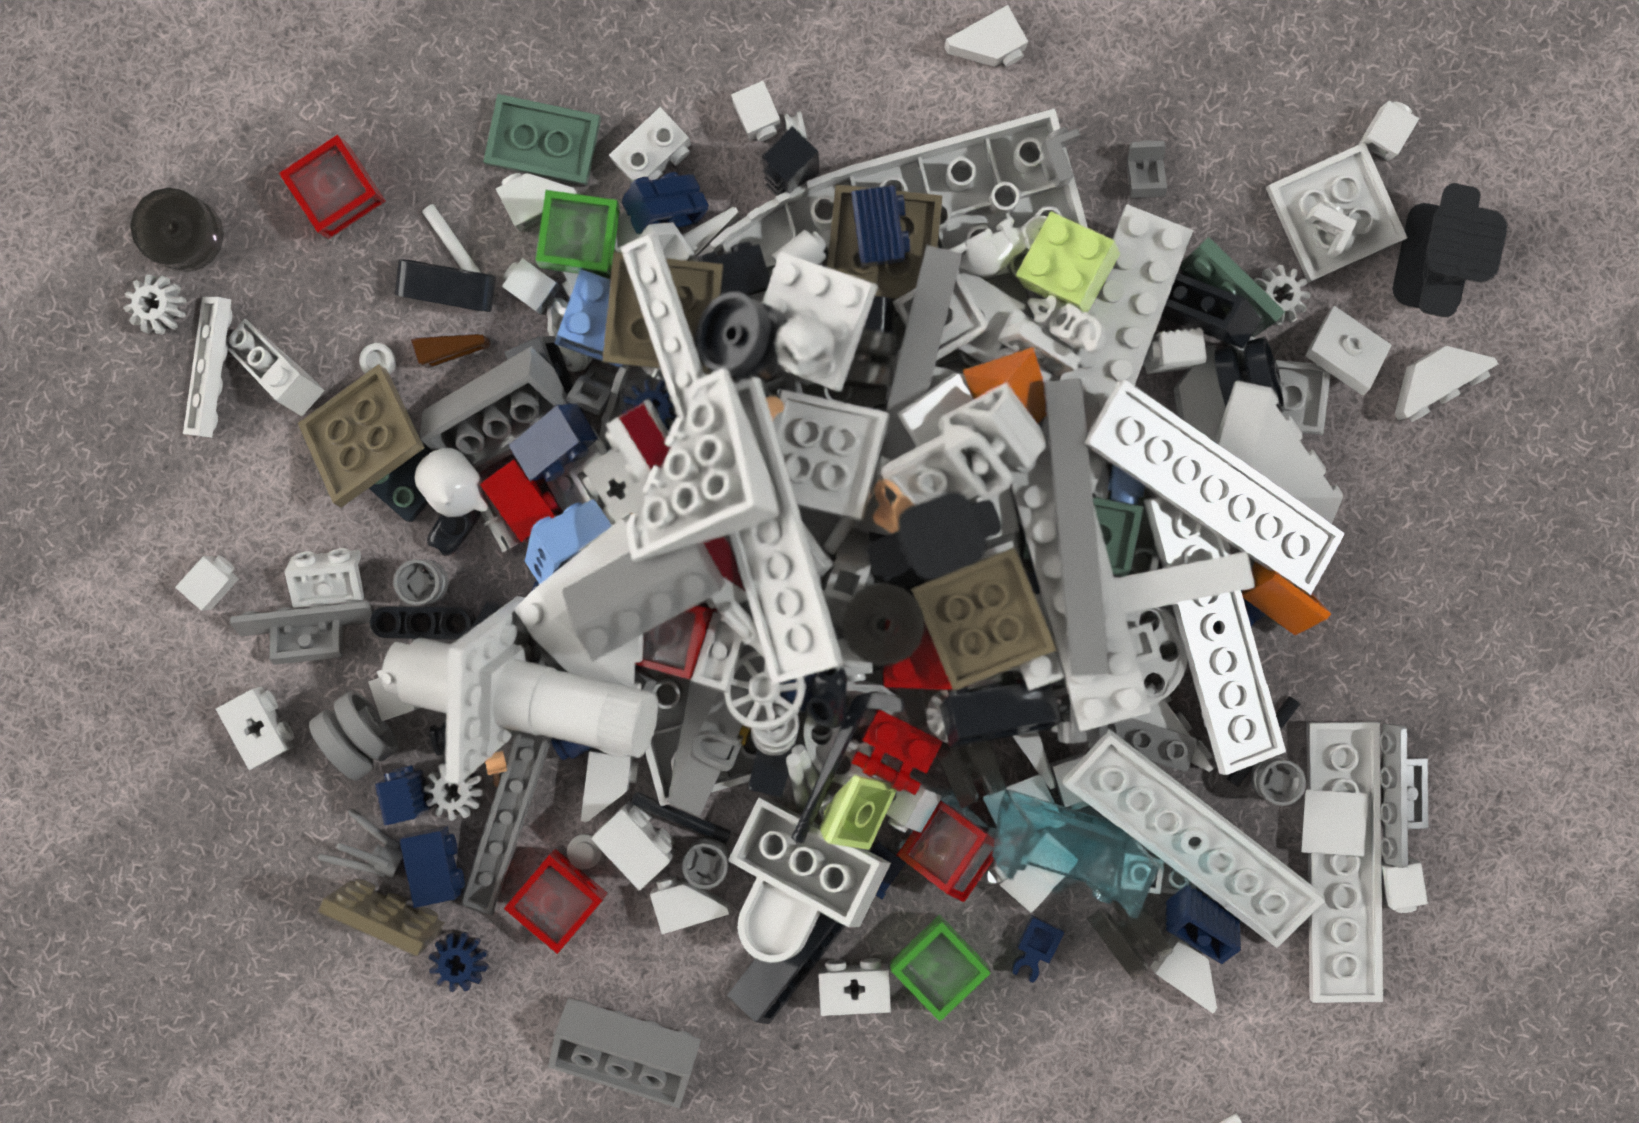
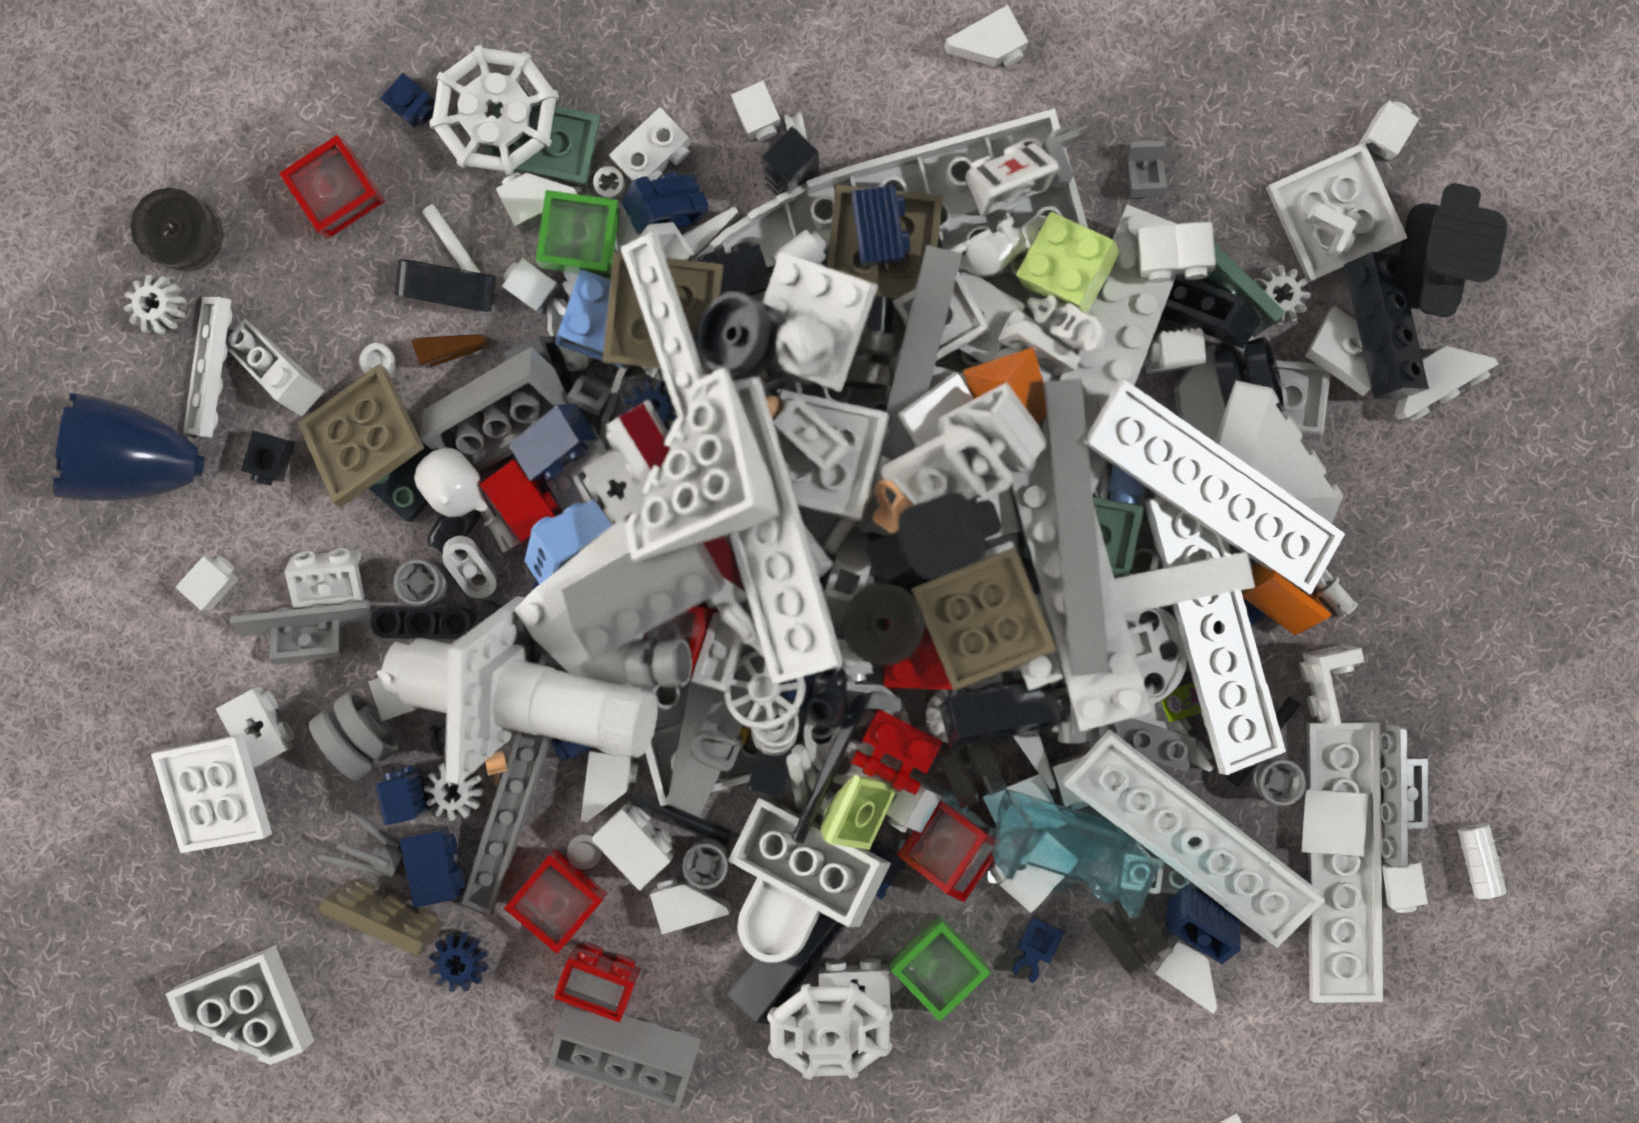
none -> dark blue cylinder [53,392,205,501]
none -> white plate [151,734,272,853]
none -> white brick [166,945,314,1065]
none -> black brick [241,430,295,486]
none -> dark blue bracket [380,72,435,128]
none -> white plate [429,44,559,175]
none -> white plate [442,536,497,599]
none -> red piece [553,942,641,1023]
none -> white bush [593,166,626,199]
none -> light grey wheel [625,639,692,688]
none -> white plate [767,983,893,1080]
none -> white plate [773,396,852,474]
none -> white slope [965,142,1060,217]
none -> white brick [1137,222,1215,283]
none -> sticker [1161,683,1202,722]
none -> white bracket [1299,644,1365,727]
none -> white axle [1315,568,1358,618]
none -> black brick [1344,252,1429,400]
none -> white axle [1457,823,1507,899]

